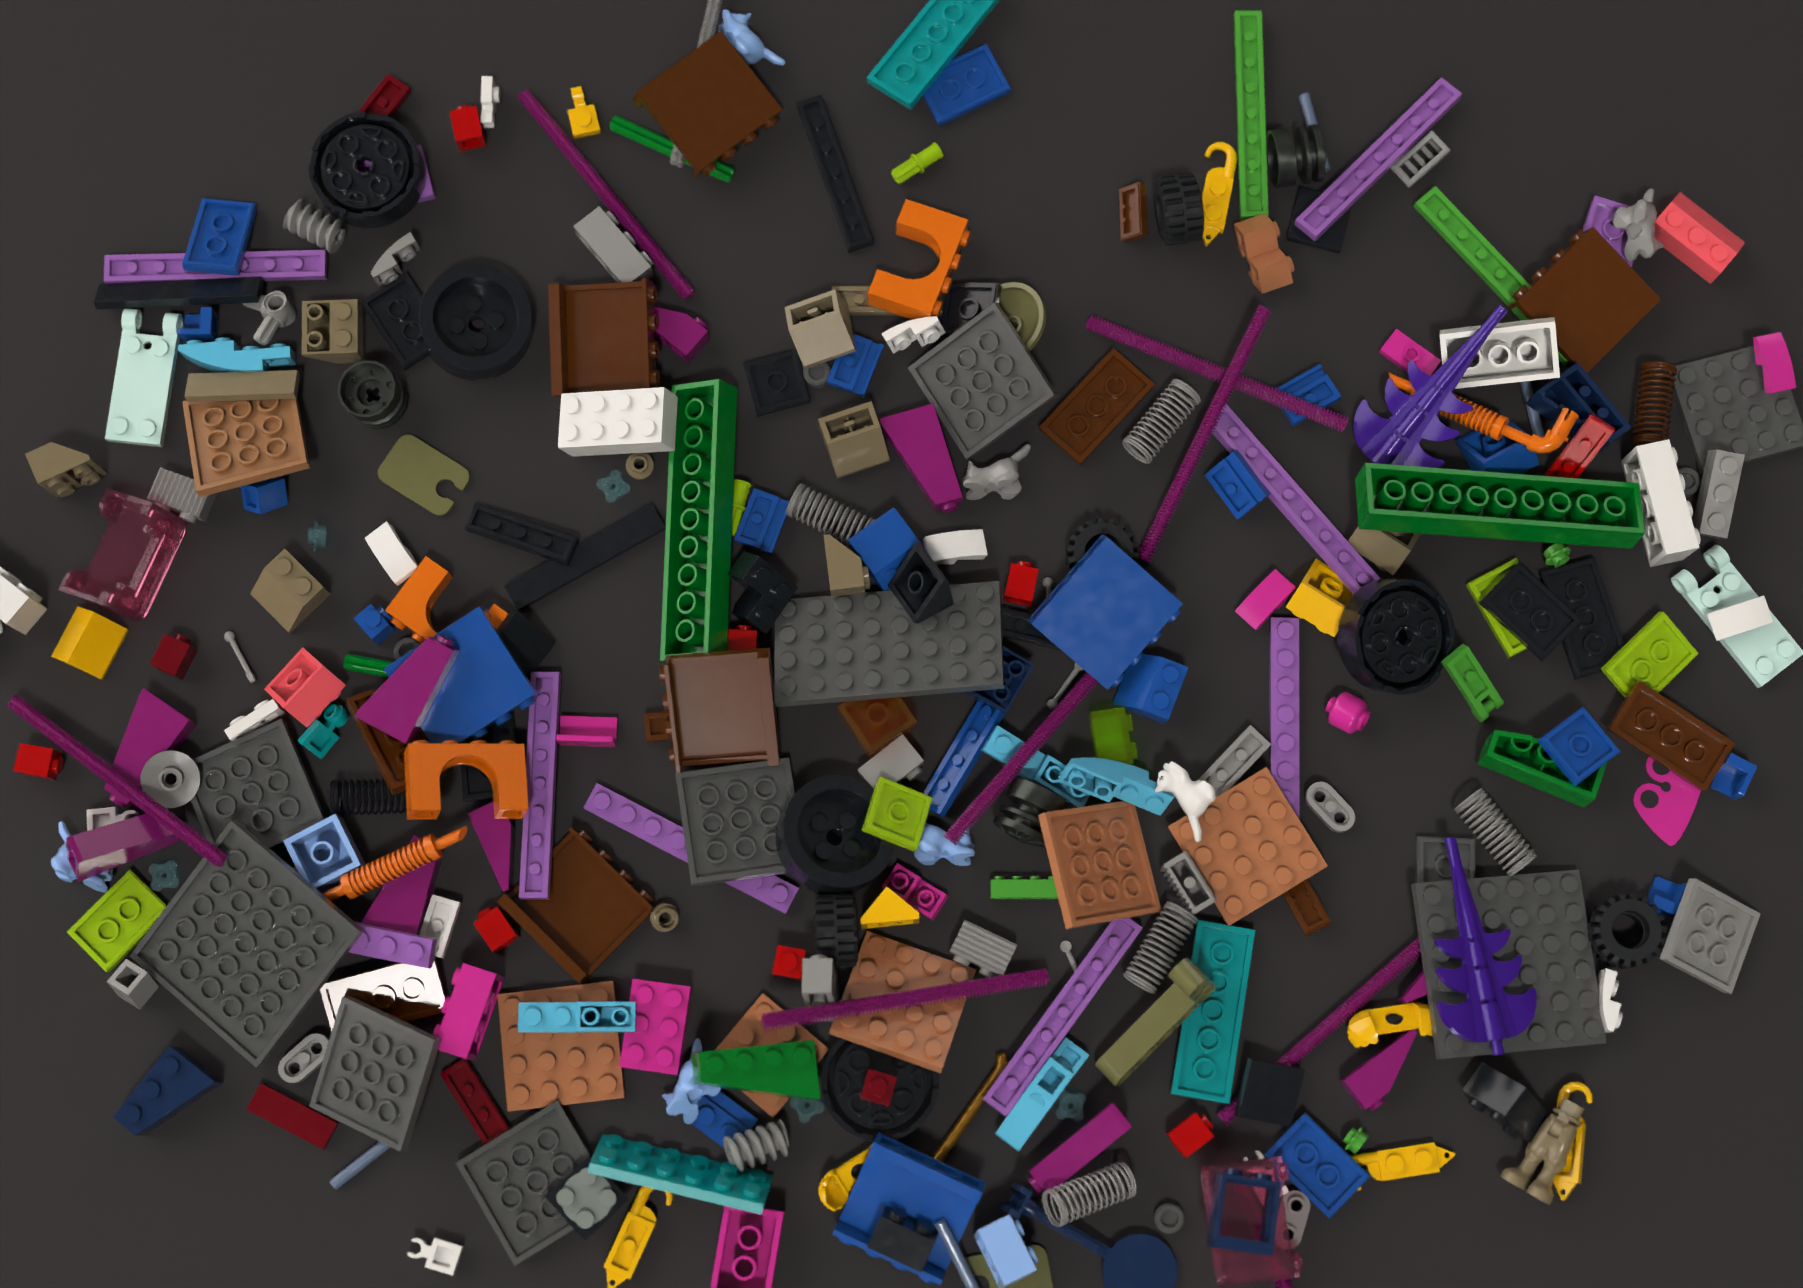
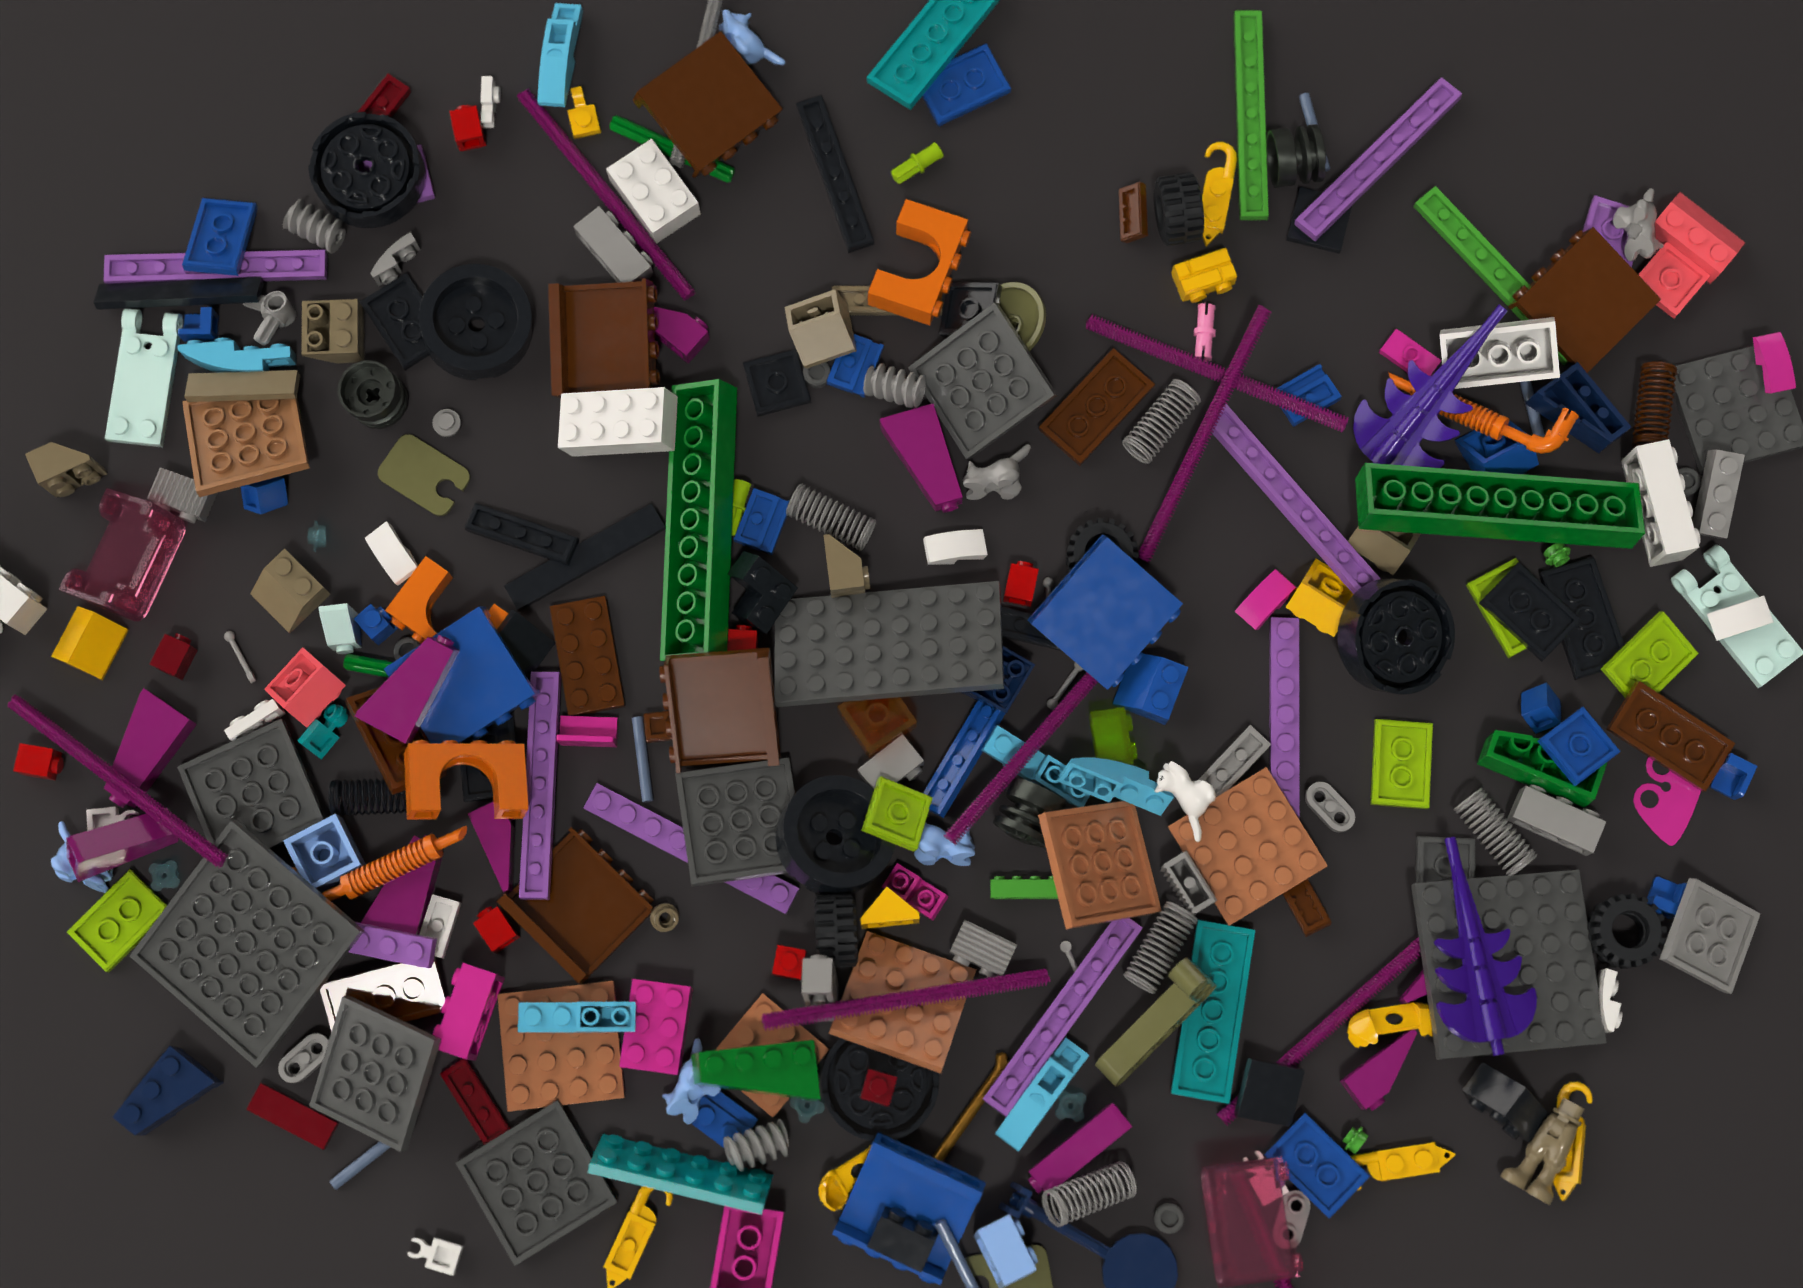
light grey brick [107,959,159,1010] -> none
light grey dish [141,750,200,808] -> none
light grey piece [545,1155,629,1241] -> none
clear light blue plate [597,470,630,503] -> none
dark tan plate [626,453,654,480] -> none
dark tan slope [818,401,890,479] -> none
blue slope [848,507,922,591] -> none
white slope [881,316,945,354] -> none
black slope [887,542,954,624] -> none
red brick [1166,1113,1214,1158] -> none
blue plate [1204,450,1271,520] -> none
dark blue window [1207,1168,1281,1256] -> none
nougat brick [1234,213,1294,294] -> none
dark pink head [1325,692,1371,734] -> none
light grey slope [1390,131,1450,188] -> none
bright green plate [1441,644,1504,722] -> none
red tile [1543,413,1615,478] -> none
none -> light aqua slope [319,603,362,654]
none -> light grey plate [433,409,461,437]
none -> medium azure slope [538,3,583,107]
none -> reddish brown plate [549,596,625,716]
none -> white brick [606,139,701,244]
none -> sand blue bar [632,716,653,802]
none -> light grey piece [863,363,926,408]
none -> yellow brick [1171,248,1237,303]
none -> bright pink pin [1194,303,1216,362]
none -> lime tile [1370,719,1433,809]
none -> light grey brick [1508,785,1606,856]
none -> blue panel [1521,682,1561,734]
none -> coral plate [1639,242,1711,319]

